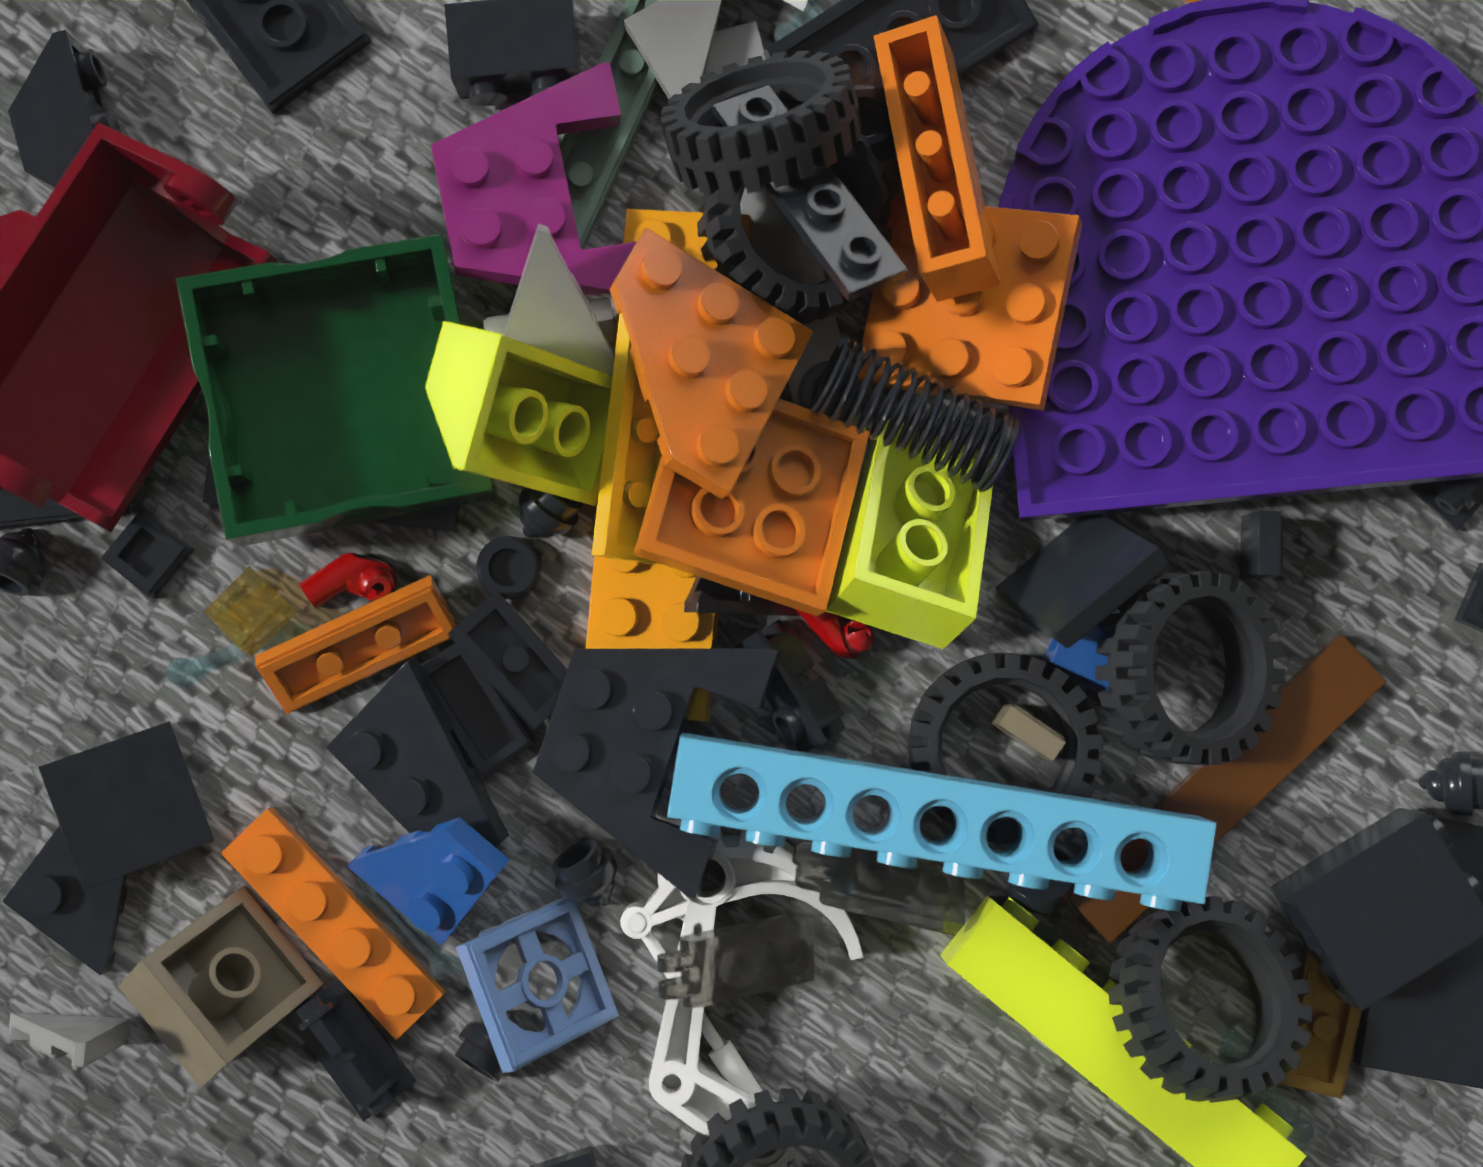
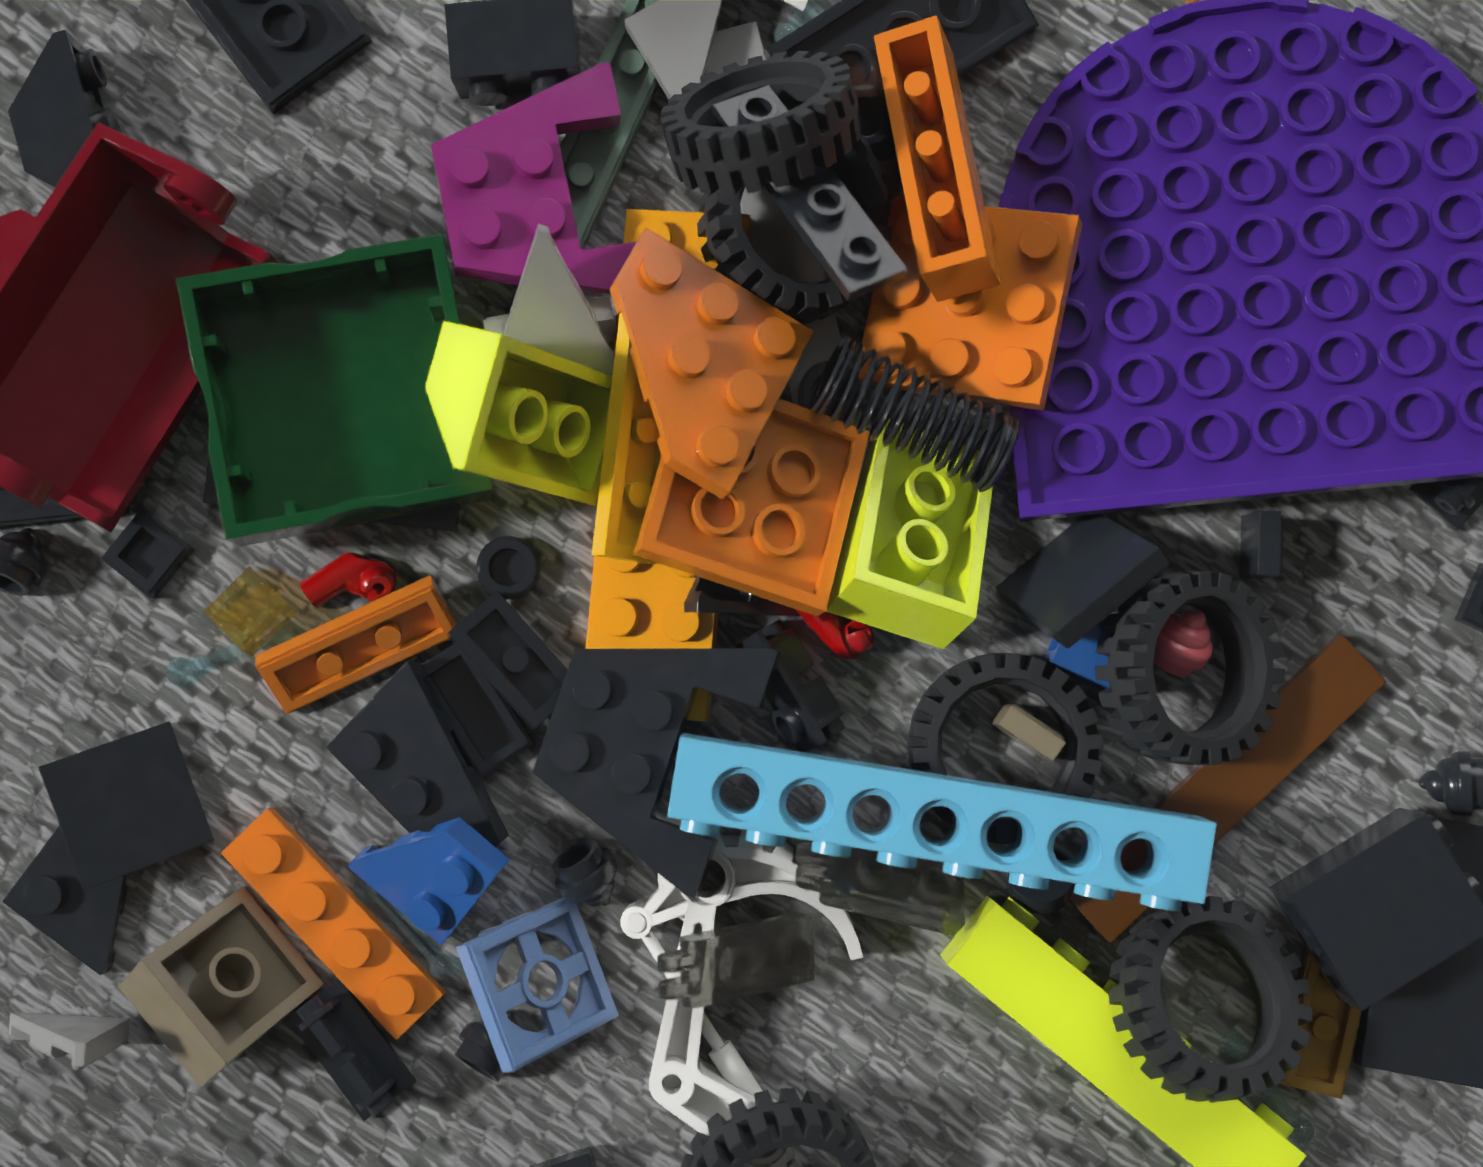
black plate [518,487,583,538] -> none
none -> coral plate [1153,611,1213,677]

